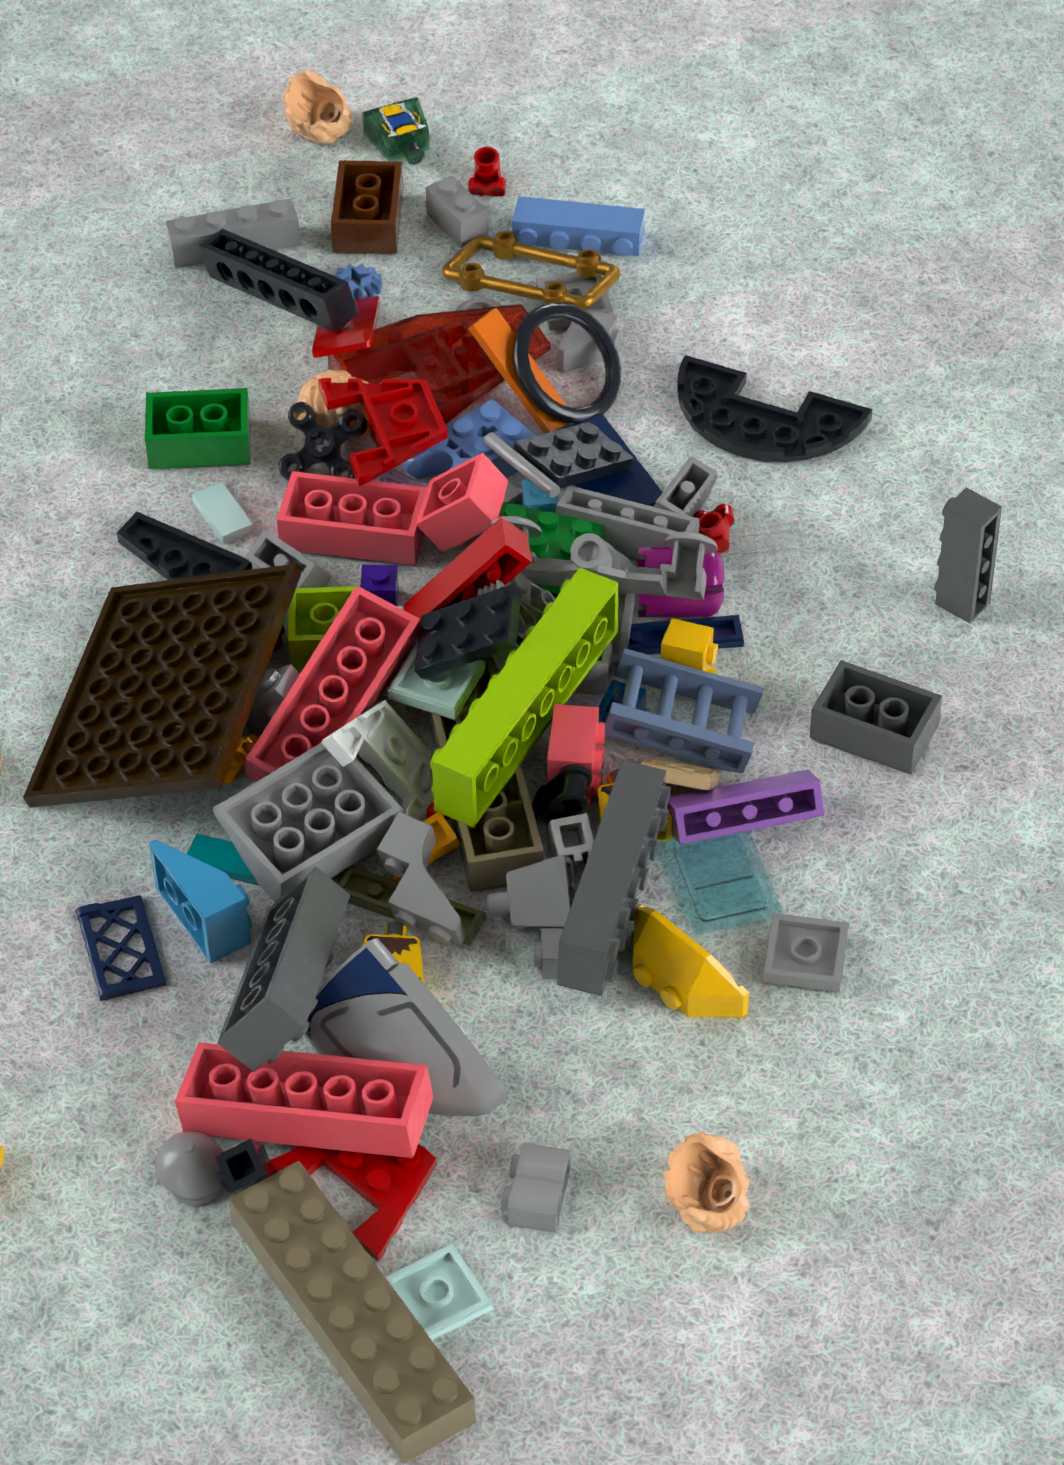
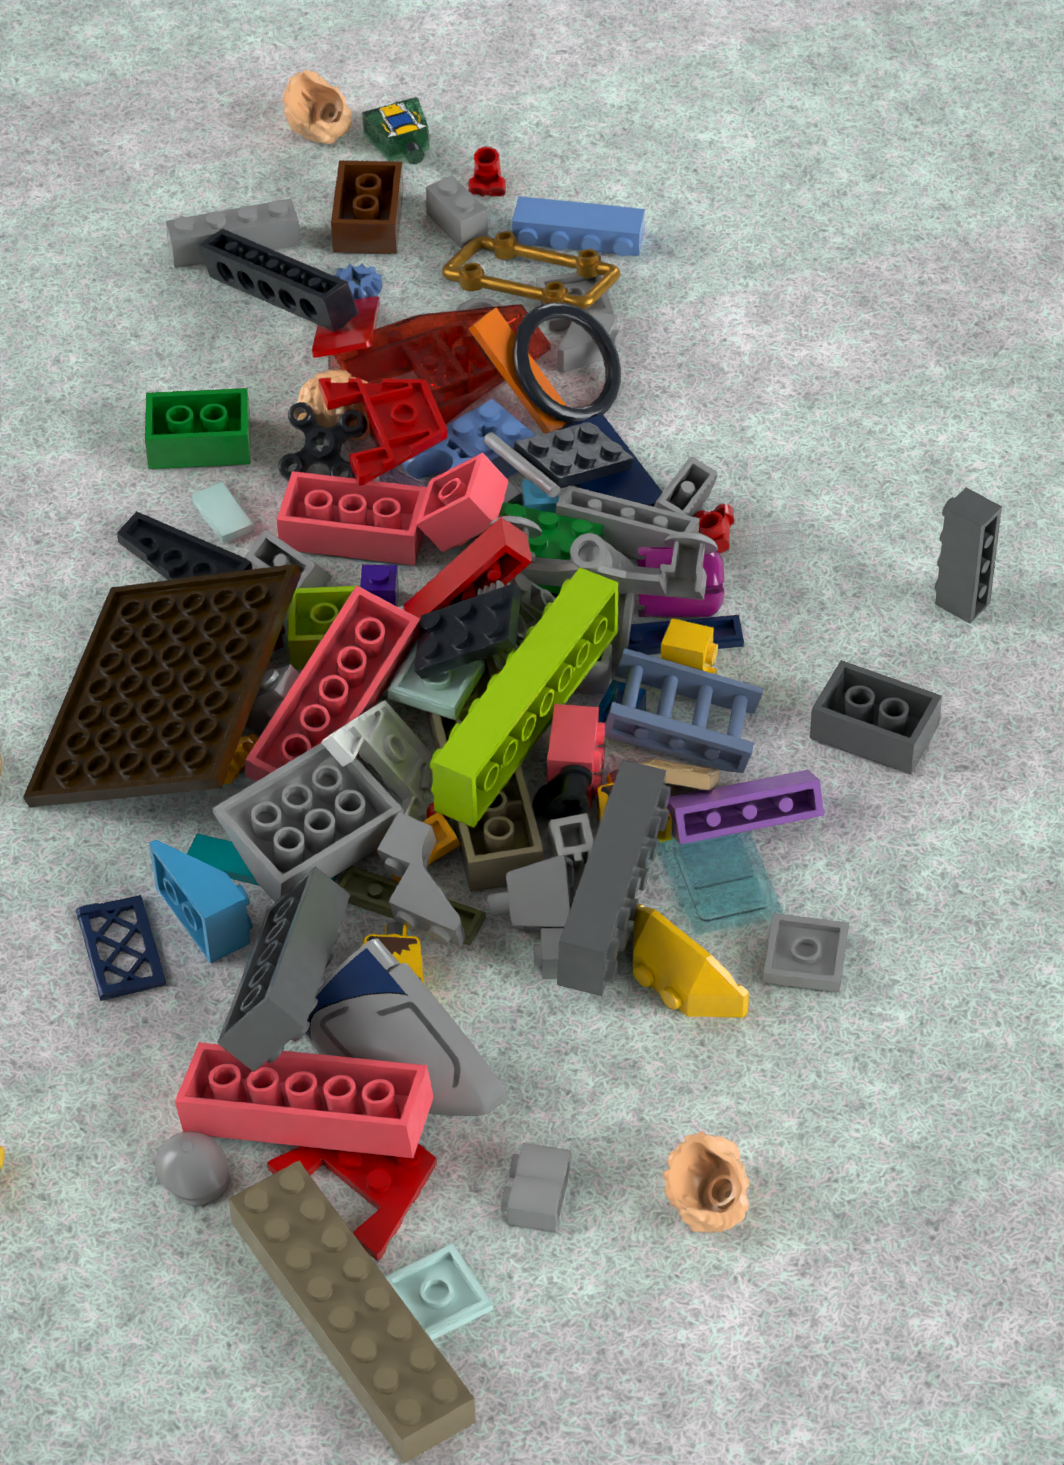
black brick [215,1138,276,1195] -> none
black plate [677,355,873,462] -> none

